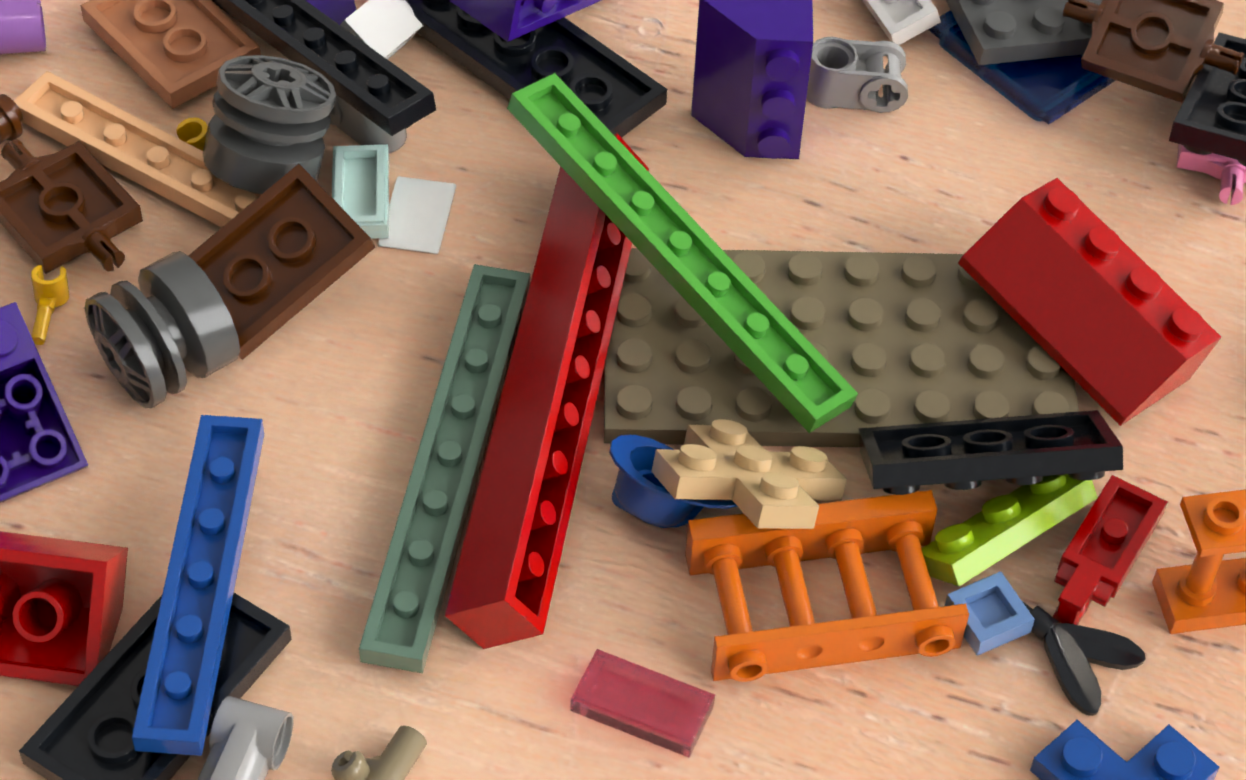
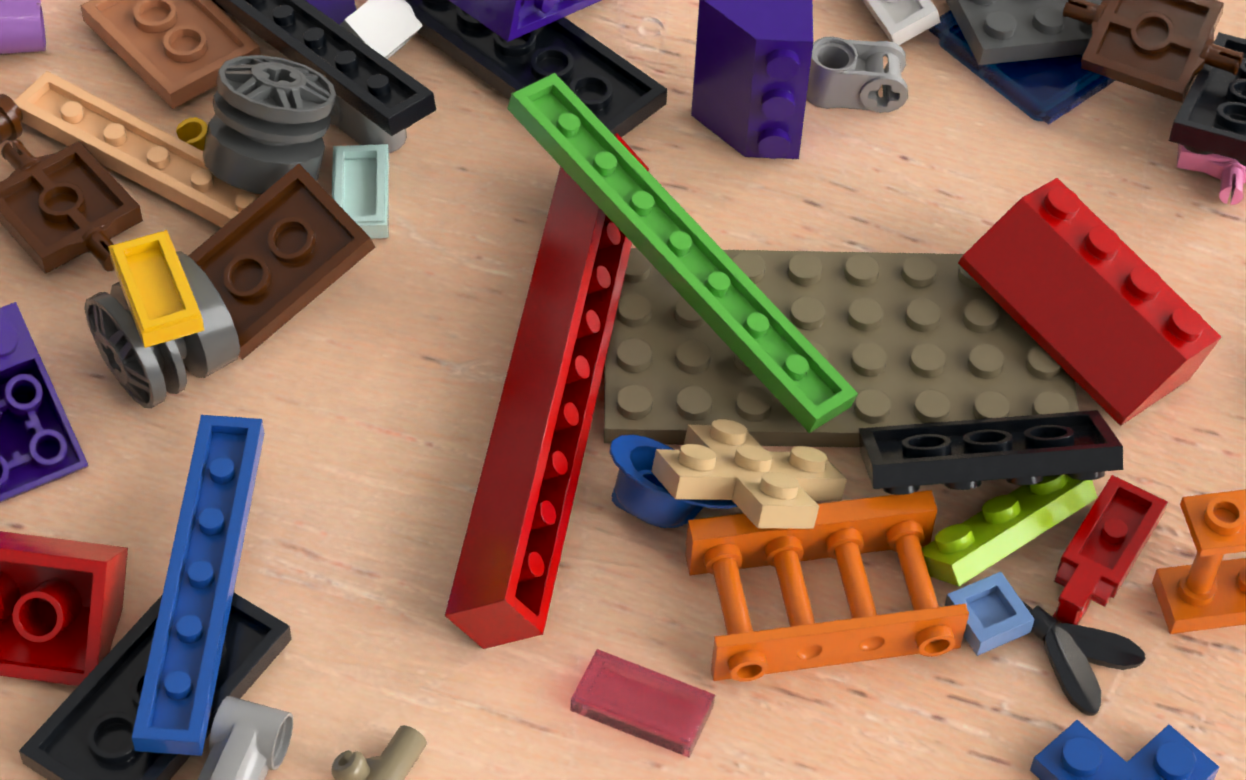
yellow hand [31,265,69,345] -> none
sand green plate [359,264,530,673] -> none
white sticker [378,176,456,254] -> none
none -> yellow tile [108,230,204,348]

